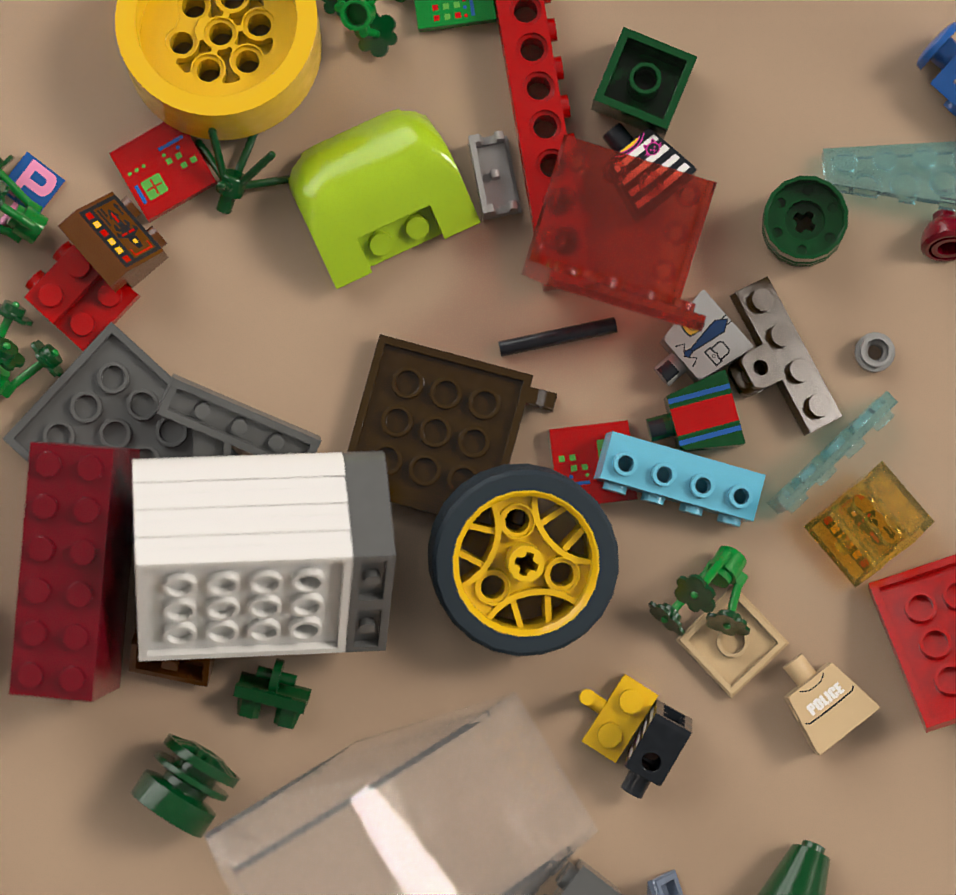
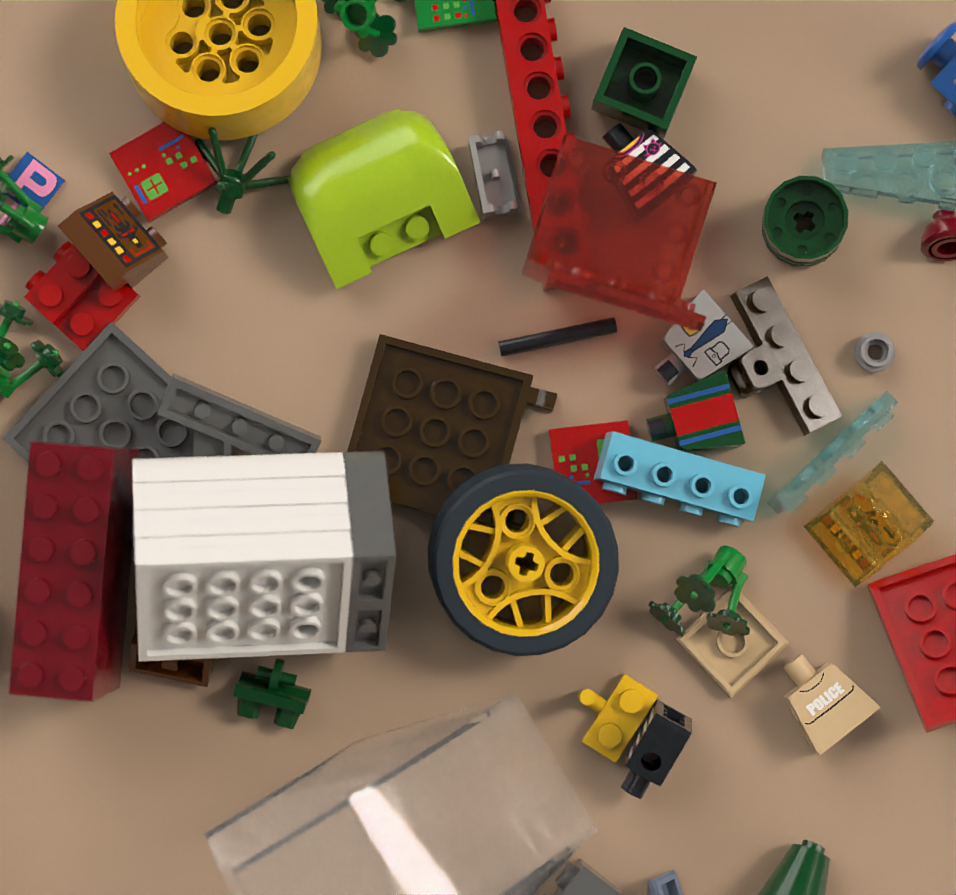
dark green wheel [131,733,240,838] -> none

